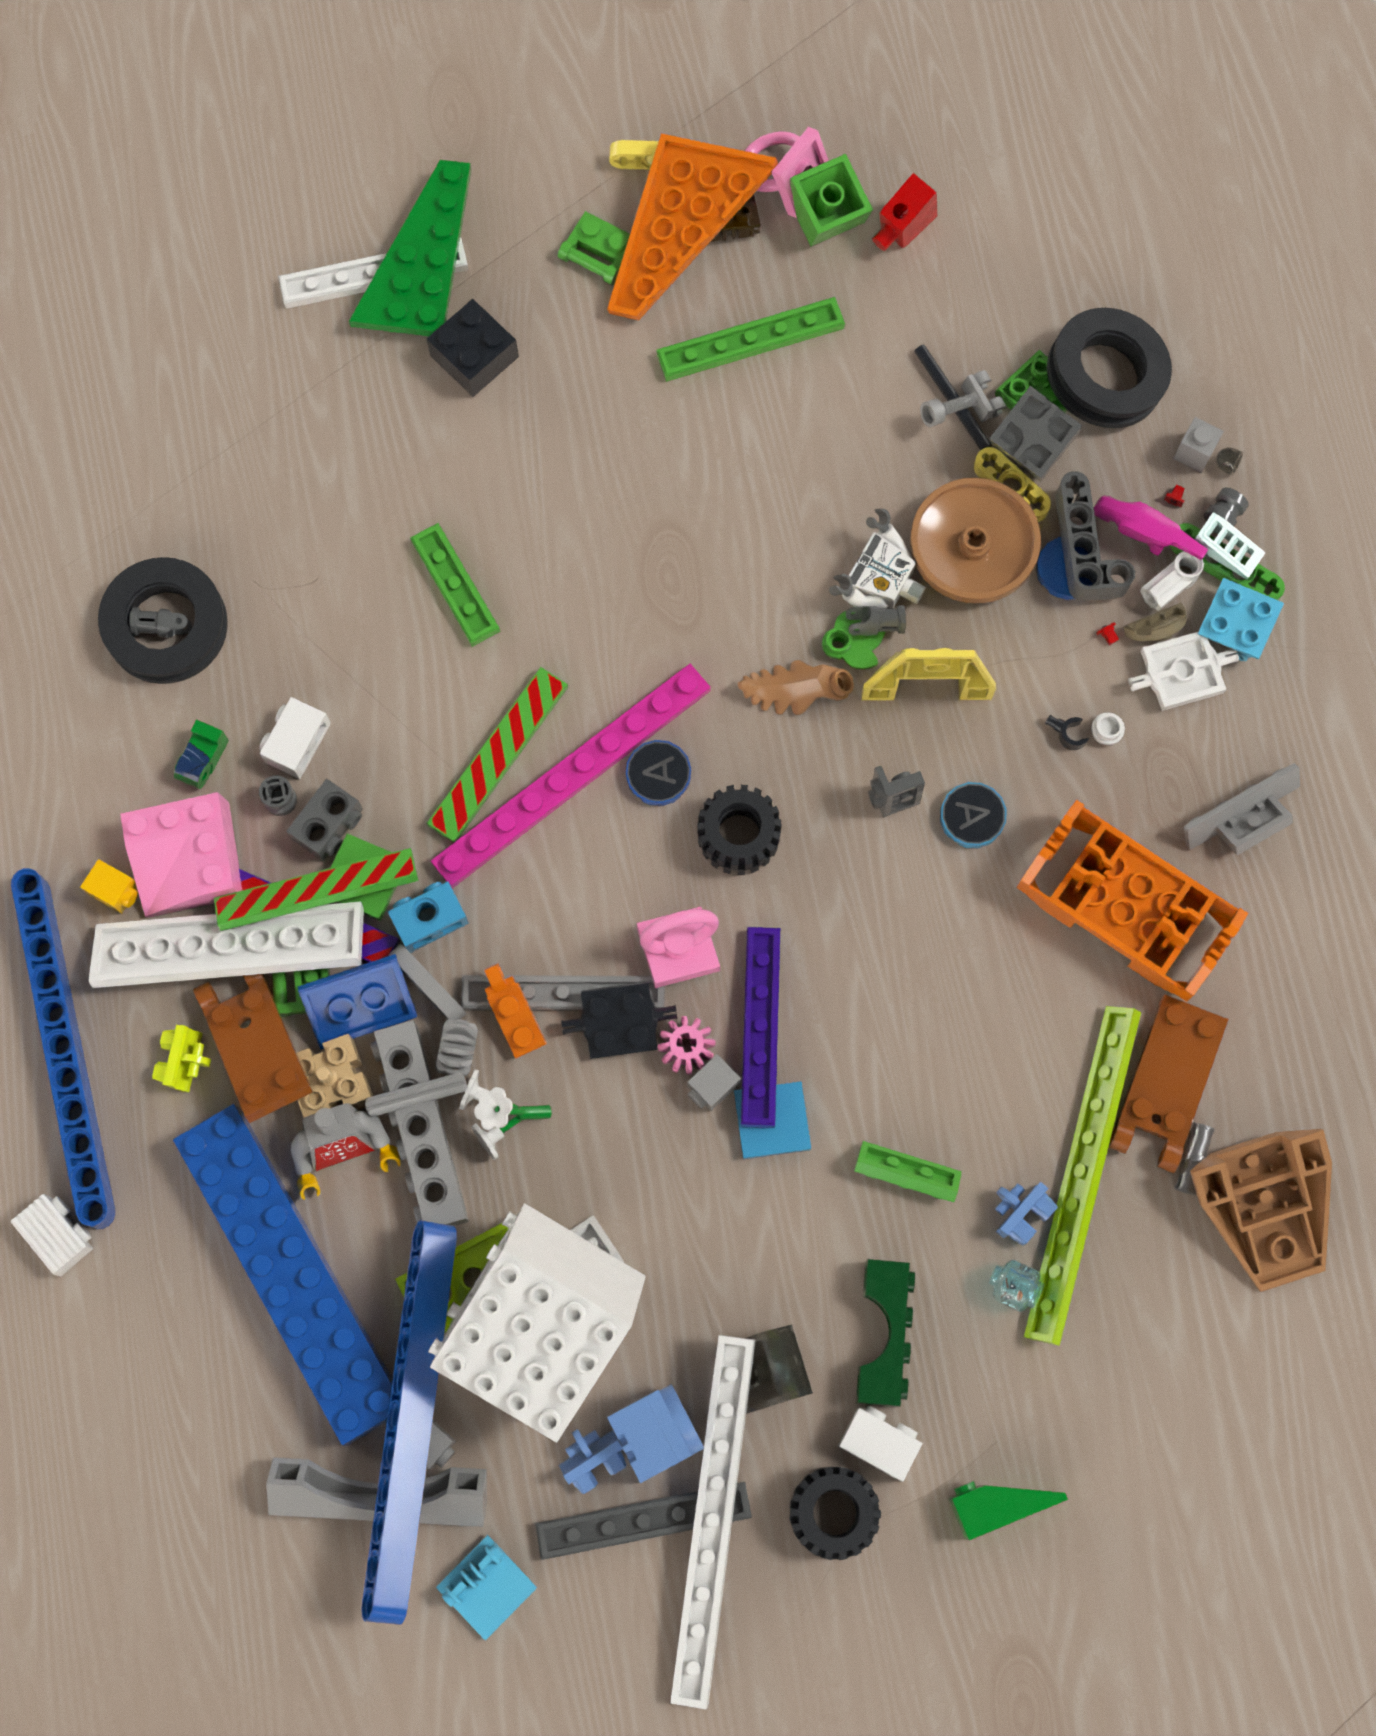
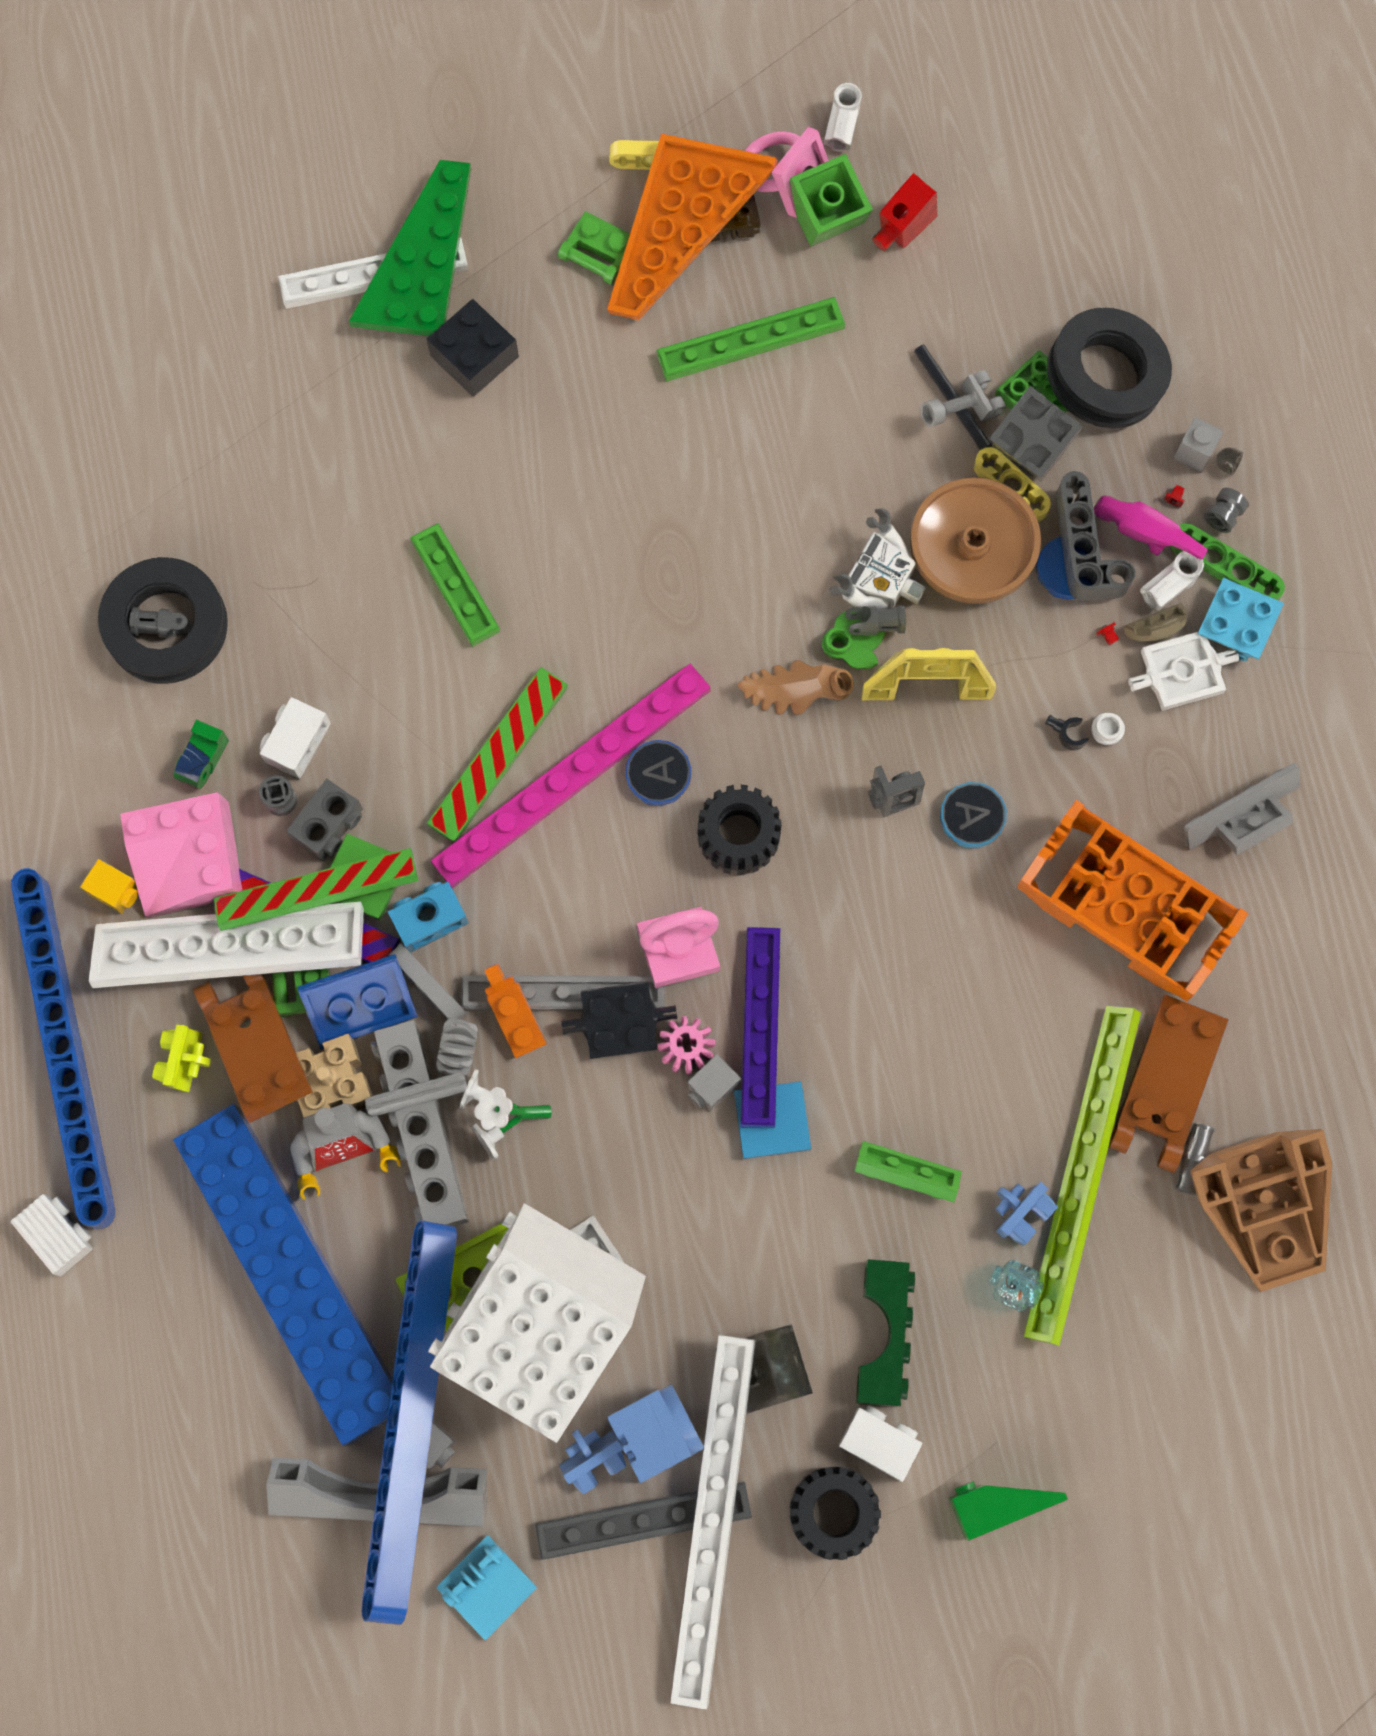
light aqua slope [1195,512,1265,580] -> none
none -> white piece [824,83,862,152]

